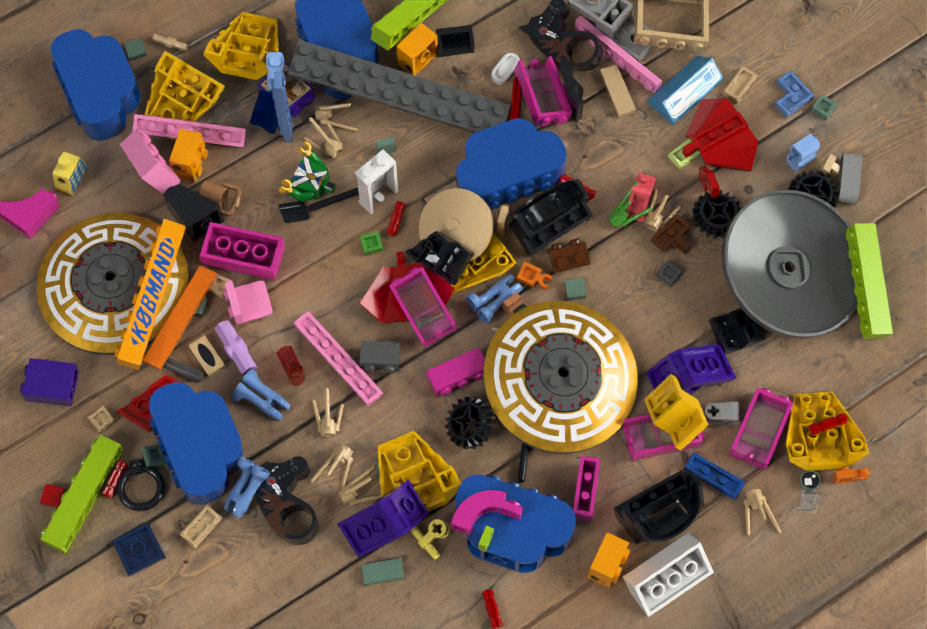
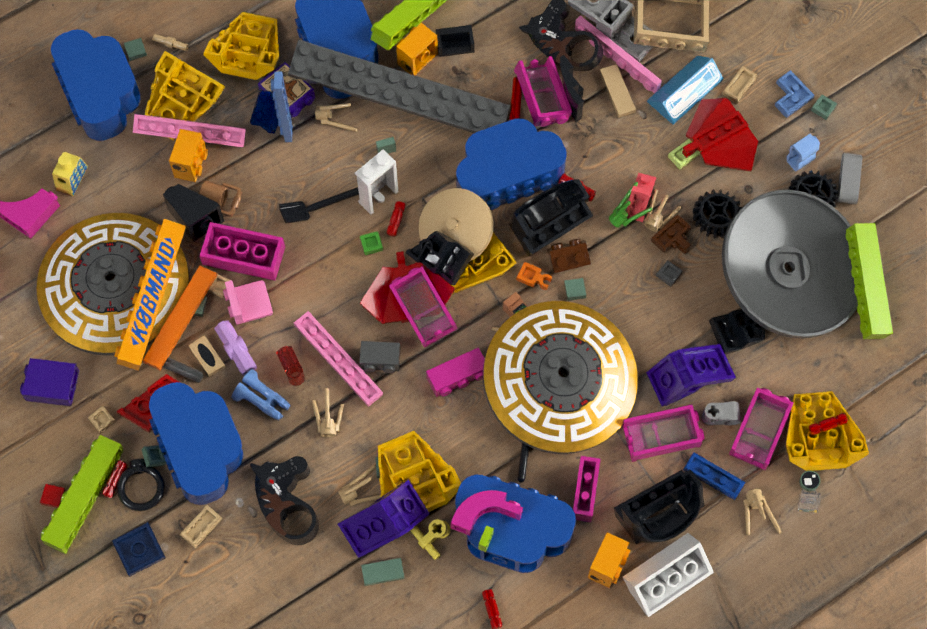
bright pink wedge [120,130,180,194] -> none
medium blue piece [224,457,270,518] -> none
light blue brick [266,52,286,92] -> none
torso [279,142,336,202] -> none
tan plant [304,117,343,158] -> none
tan plant [310,444,354,487] -> none
black gear [444,396,496,450] -> none
medium blue piece [465,274,522,324] -> none
white tile [492,53,520,85] -> none
tan tile [497,205,509,239] -> none
yellow bracket [644,374,708,450] -> none
red tile [698,166,720,198] -> none
tan tile [818,154,841,177] -> none
orange plate [832,467,870,485] -> none

